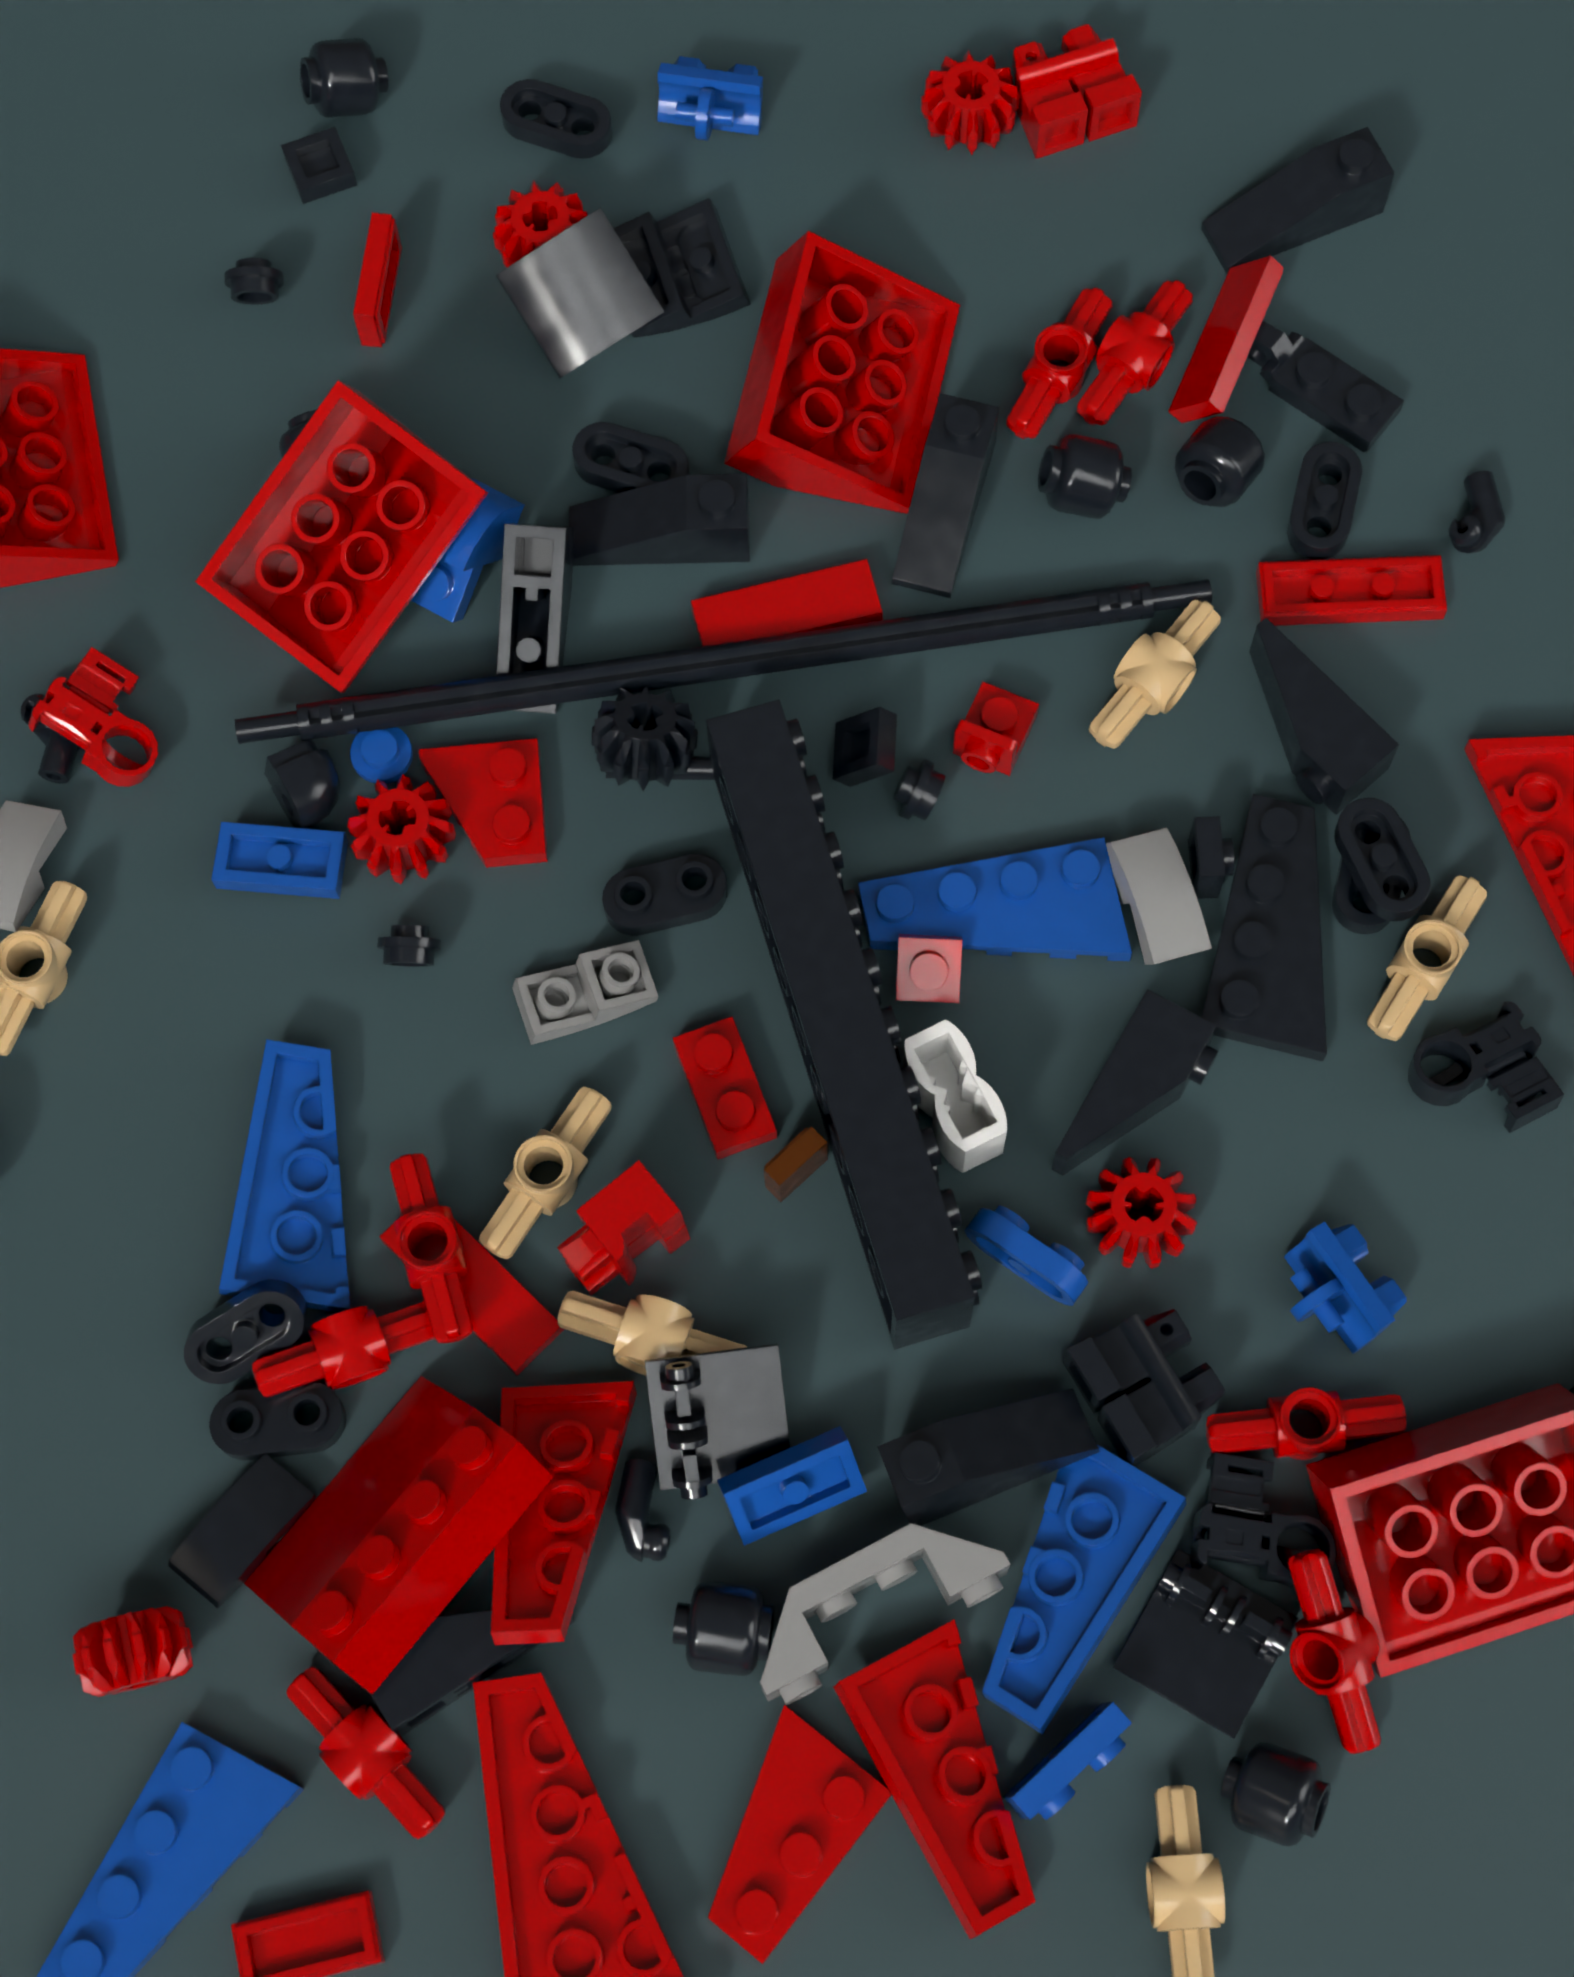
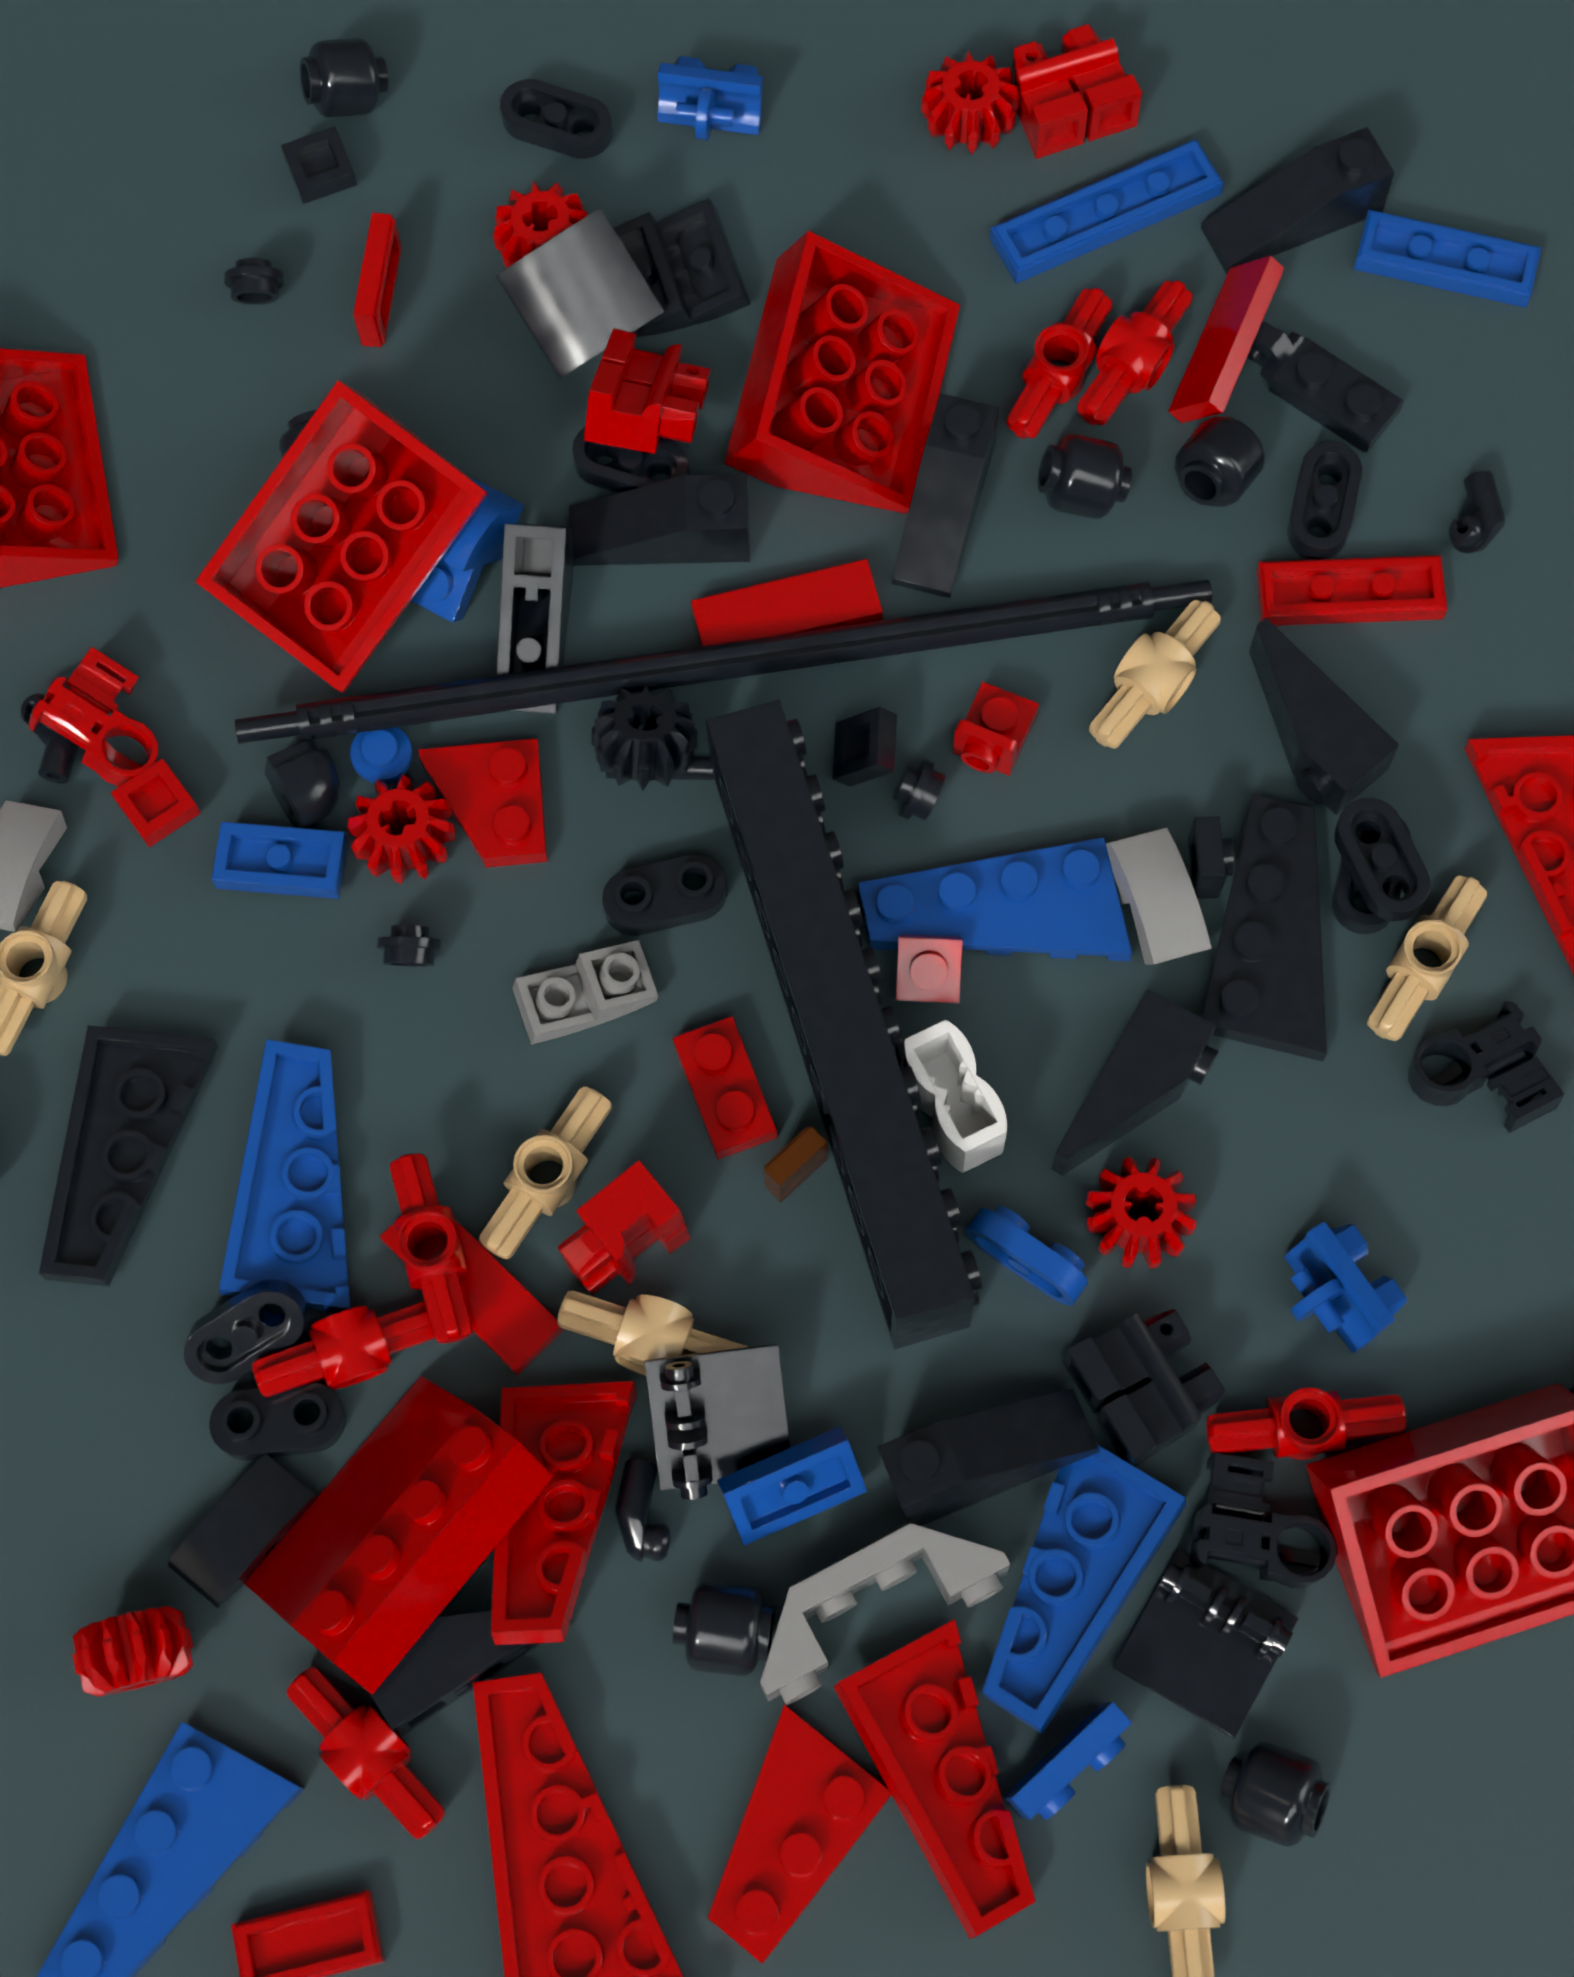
red axle [1288,1549,1381,1754] -> none
none -> black wing [39,1025,218,1286]
none -> red plate [110,758,201,848]
none -> red hips [584,328,711,454]
none -> blue tile [990,139,1224,284]
none -> blue tile [1353,209,1542,308]

